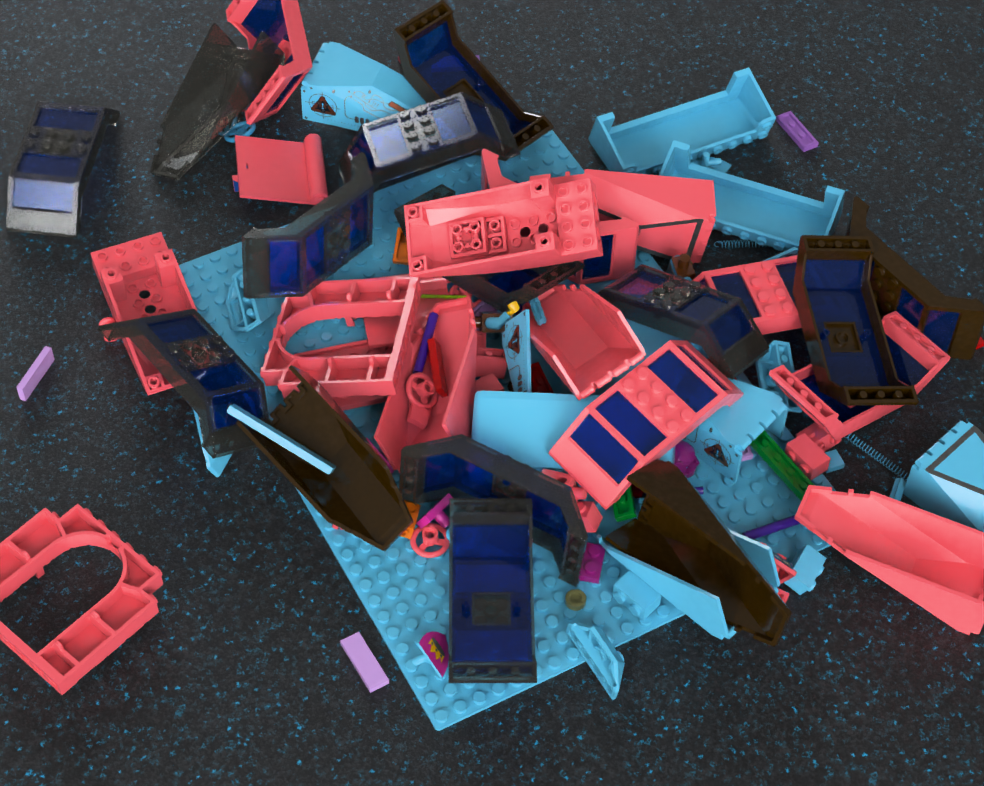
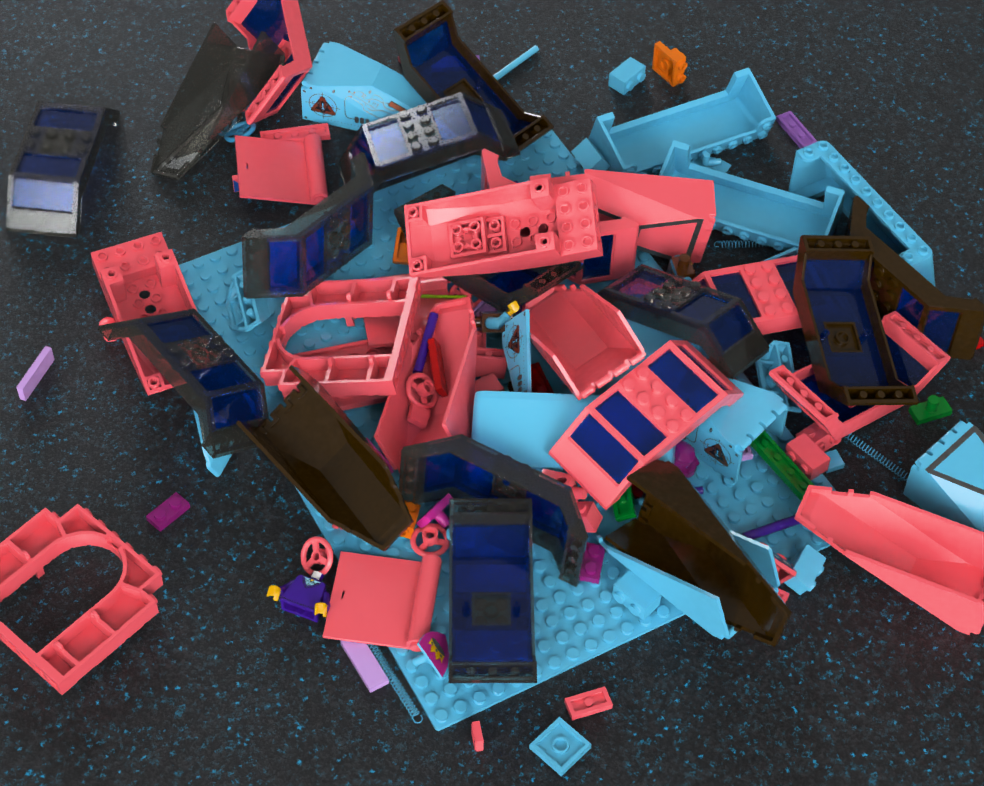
medium azure tile [227,404,336,474] -> none
medium azure axle [529,296,547,326] -> none
olive tile [565,589,586,611] -> none
medium azure wedge [566,621,625,700] -> none
medium azure axle [889,478,906,501] -> none
none -> magenta plate [146,492,190,532]
none -> coral plate [260,123,331,142]
none -> dark purple torso [266,571,330,622]
none -> coral piece [300,536,334,576]
none -> coral door [323,551,442,652]
none -> medium azure piece [367,644,423,723]
none -> coral tile [471,721,484,752]
none -> medium azure bar [493,45,539,81]
none -> medium azure plate [529,716,591,776]
none -> coral plate [564,686,613,721]
none -> medium azure brick [571,138,610,173]
none -> medium azure brick [608,57,646,95]
none -> orange plate [652,41,688,87]
none -> medium azure windscreen [788,141,935,310]
none -> green tile [908,395,953,425]

